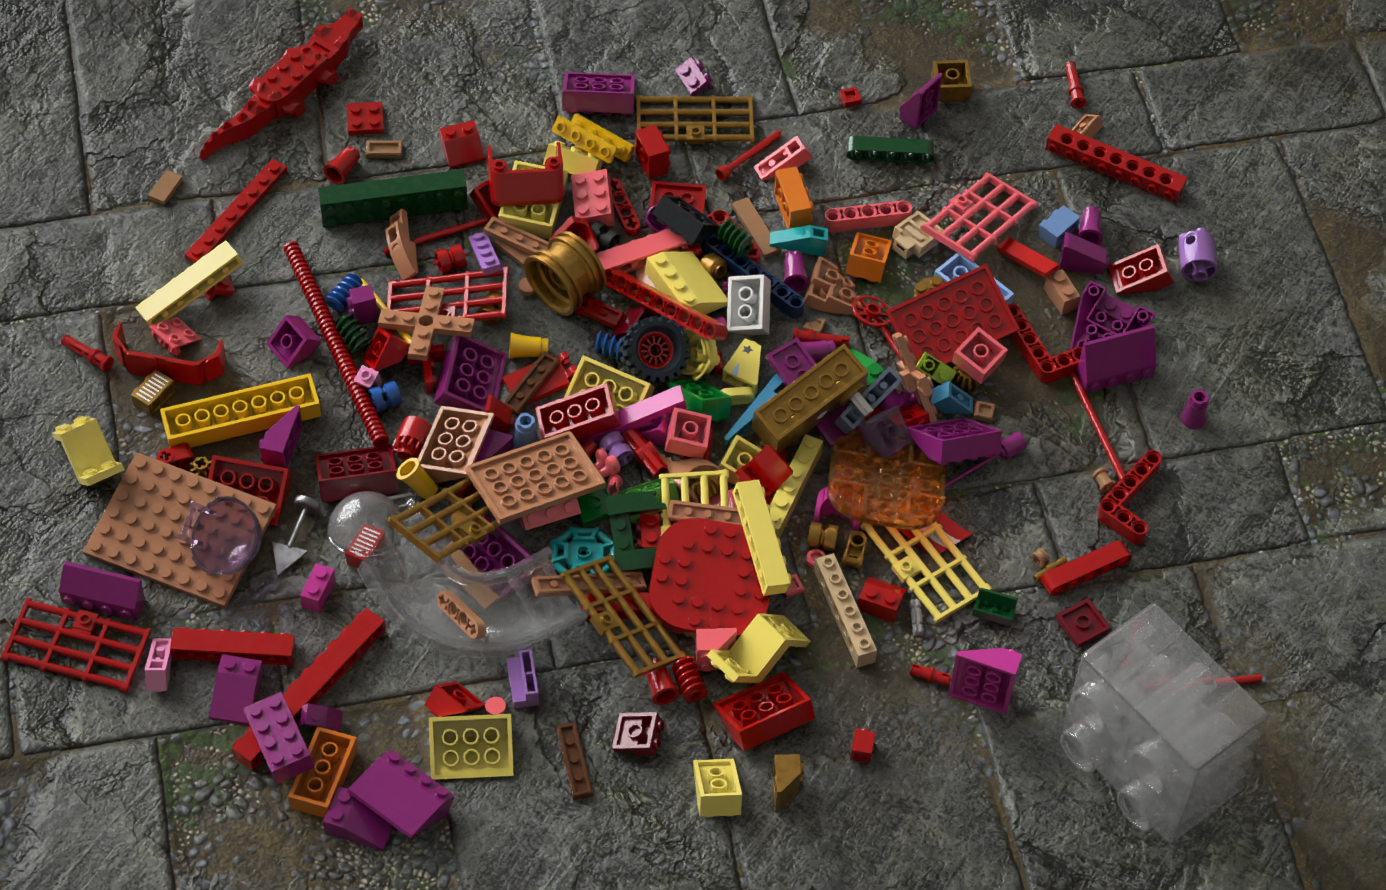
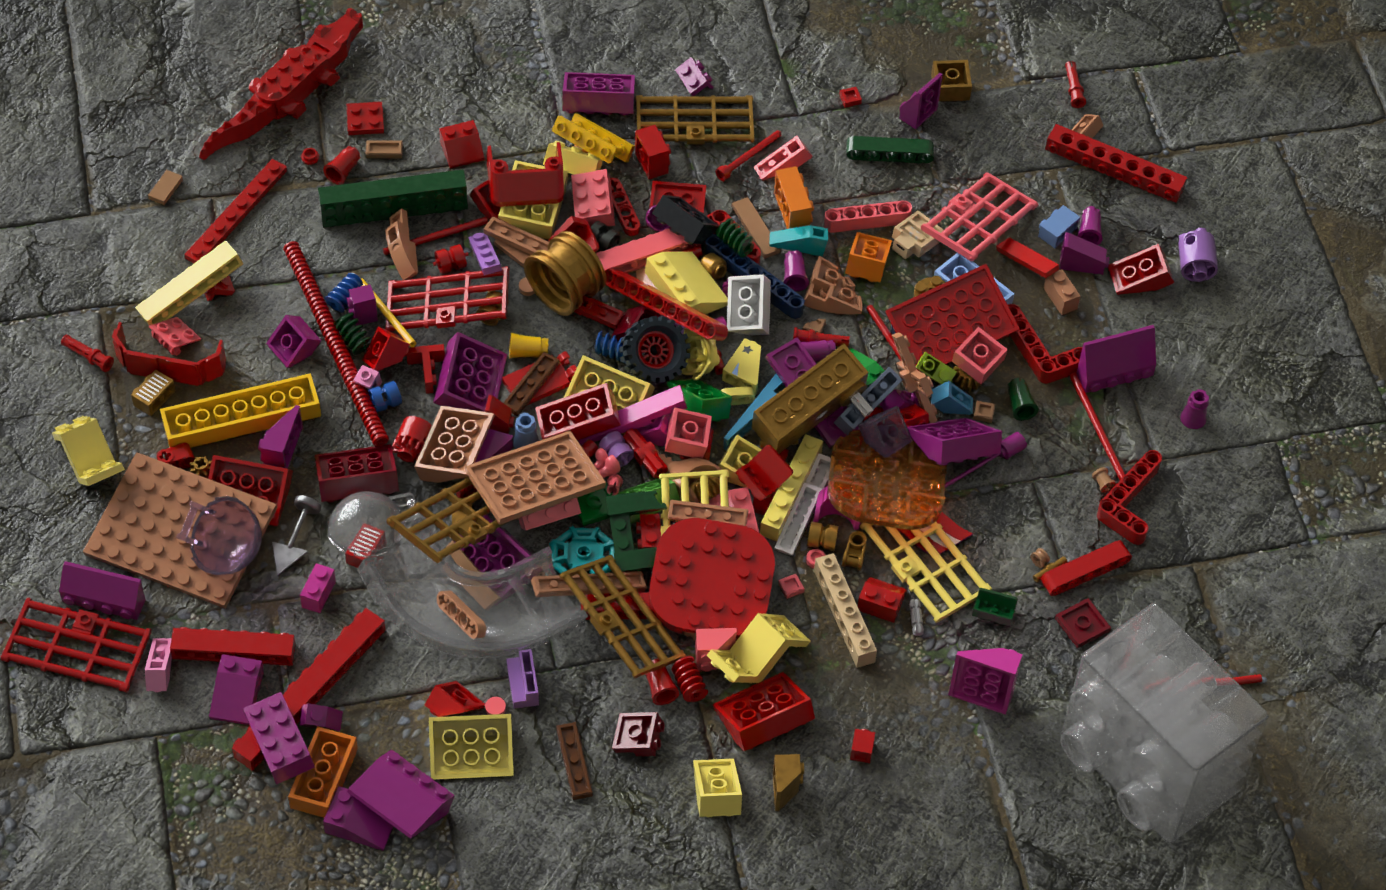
nougat piece [378,286,475,361] -> none
yellow plant [396,458,438,499] -> none
light yellow brick [733,480,791,596] -> none
red wheel [852,295,890,329] -> none
red pin [910,663,952,687] -> none
magenta wedge [1070,280,1156,350] -> none
none -> red plate [301,148,319,165]
none -> white slope [774,453,837,556]
none -> dark green plant [1007,378,1039,421]

